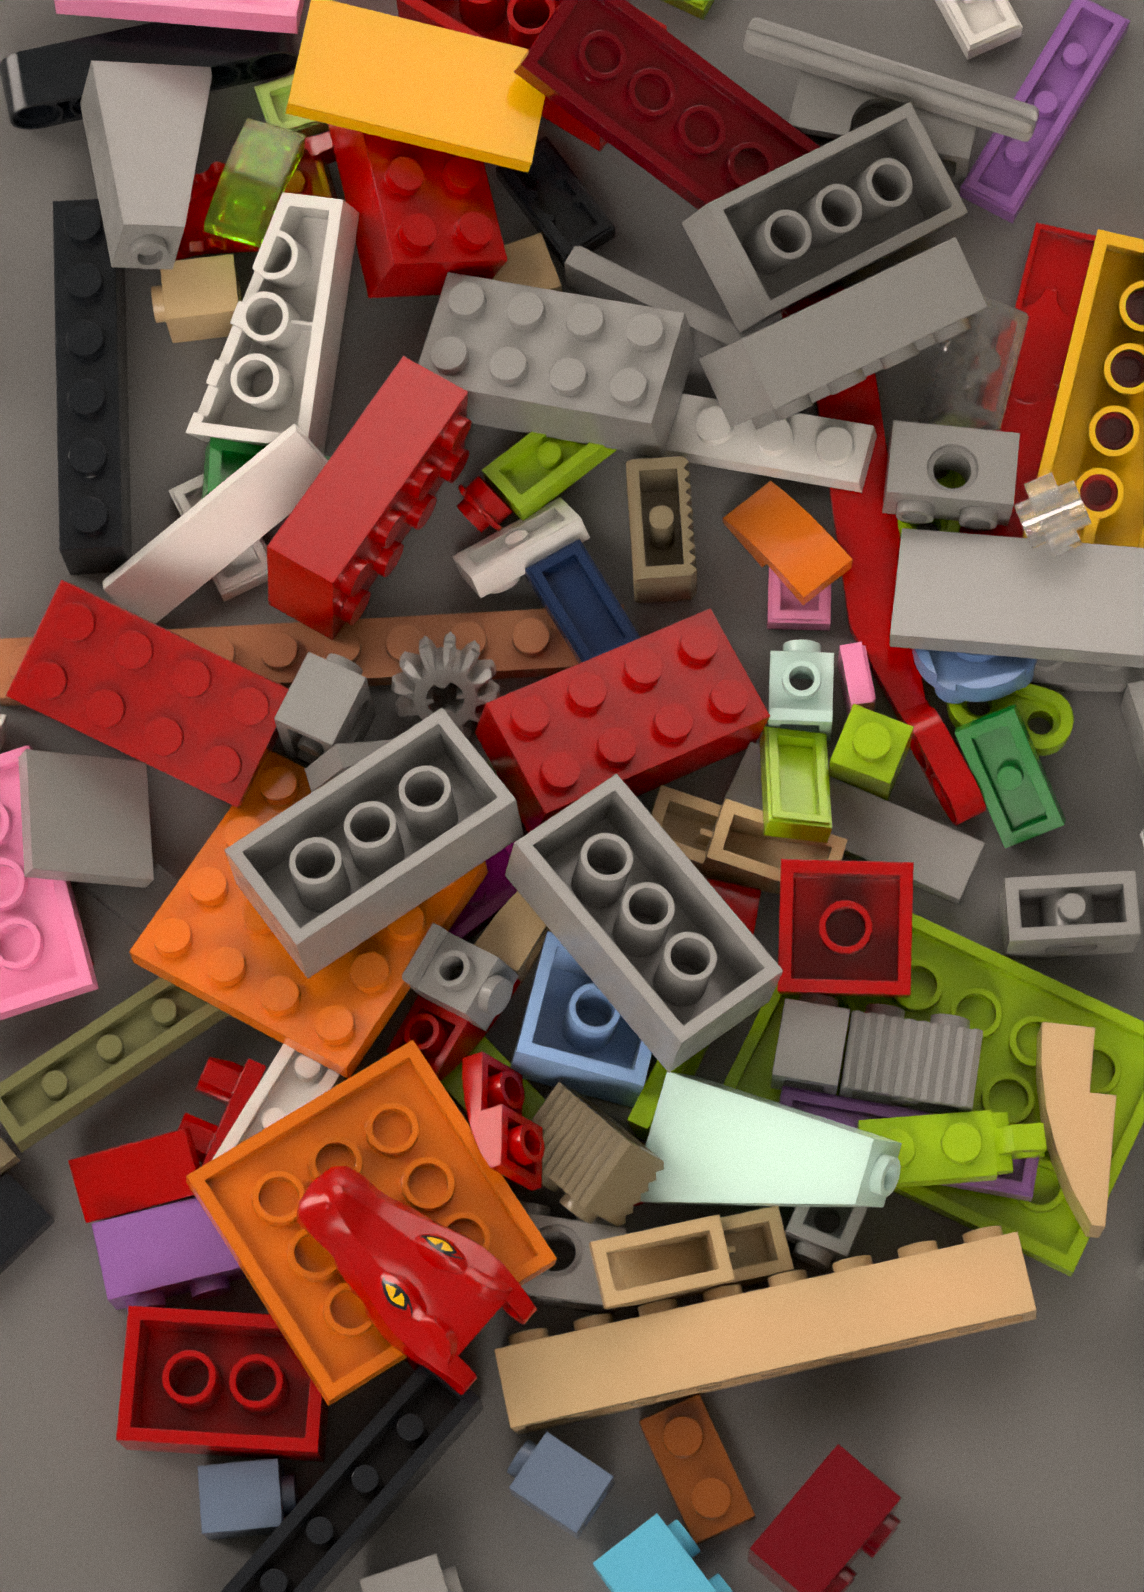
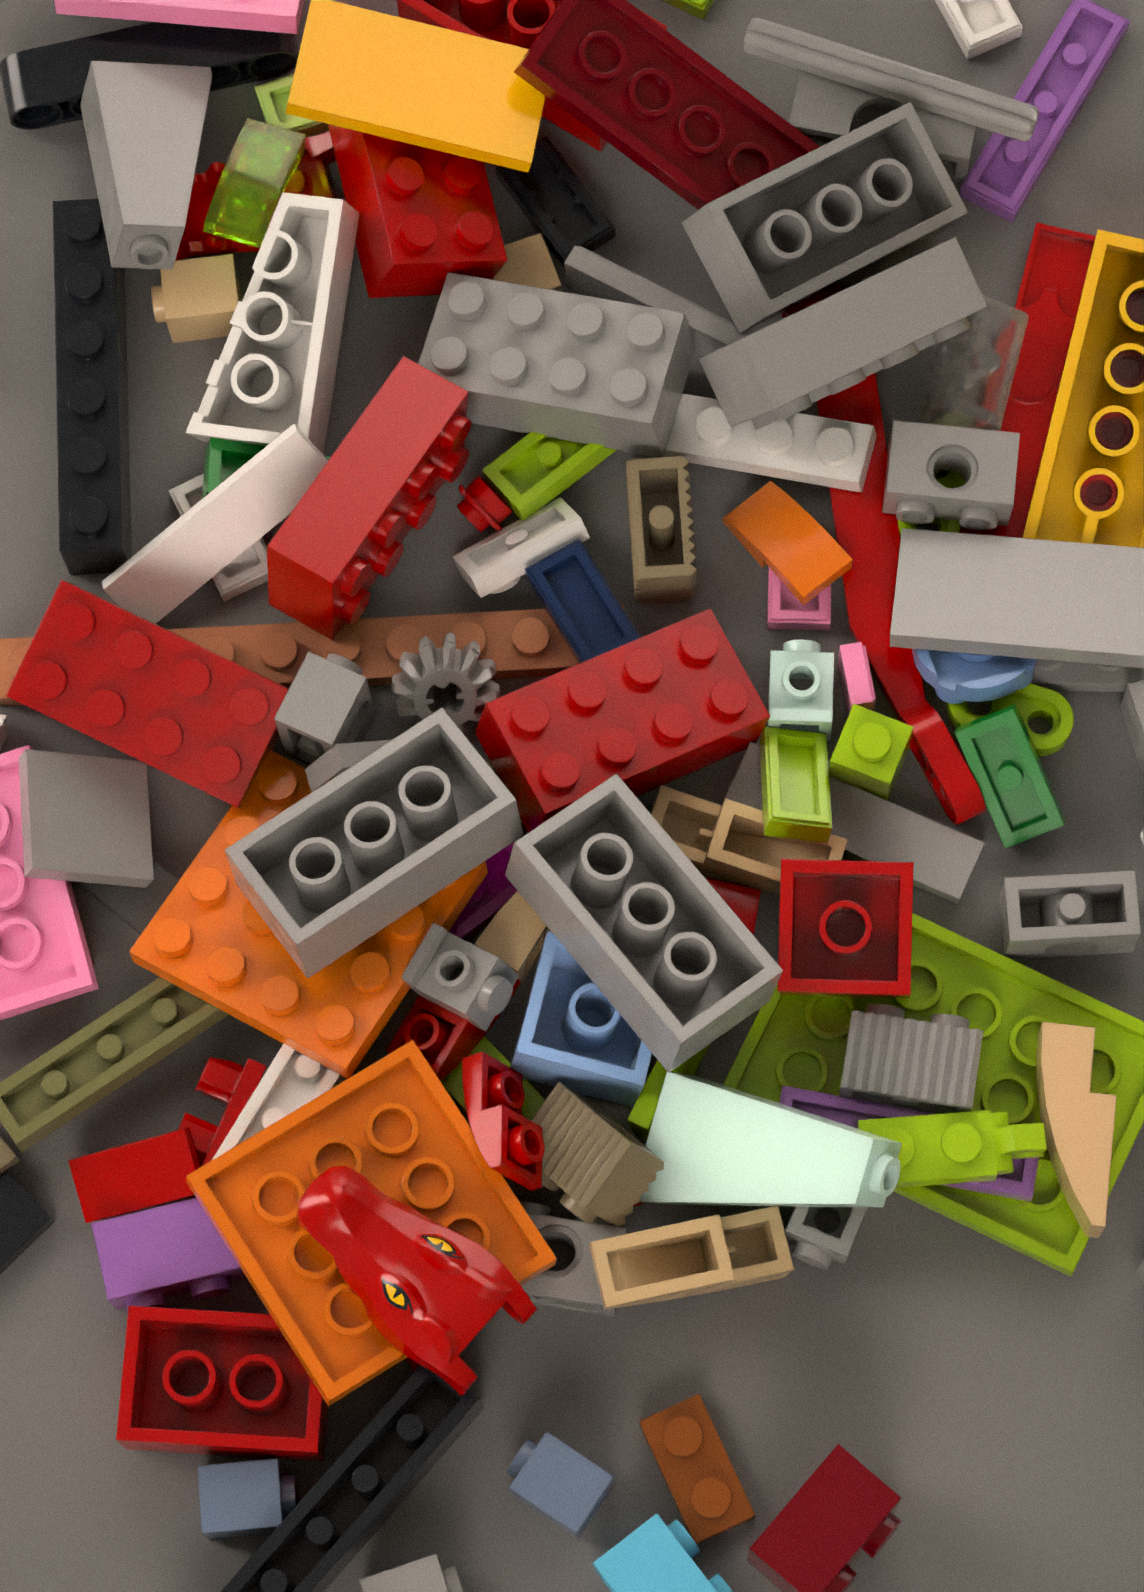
tan brick [494,1226,1037,1435] -> none
light grey brick [771,993,850,1095] -> none
clear gear [1014,472,1092,557] -> none

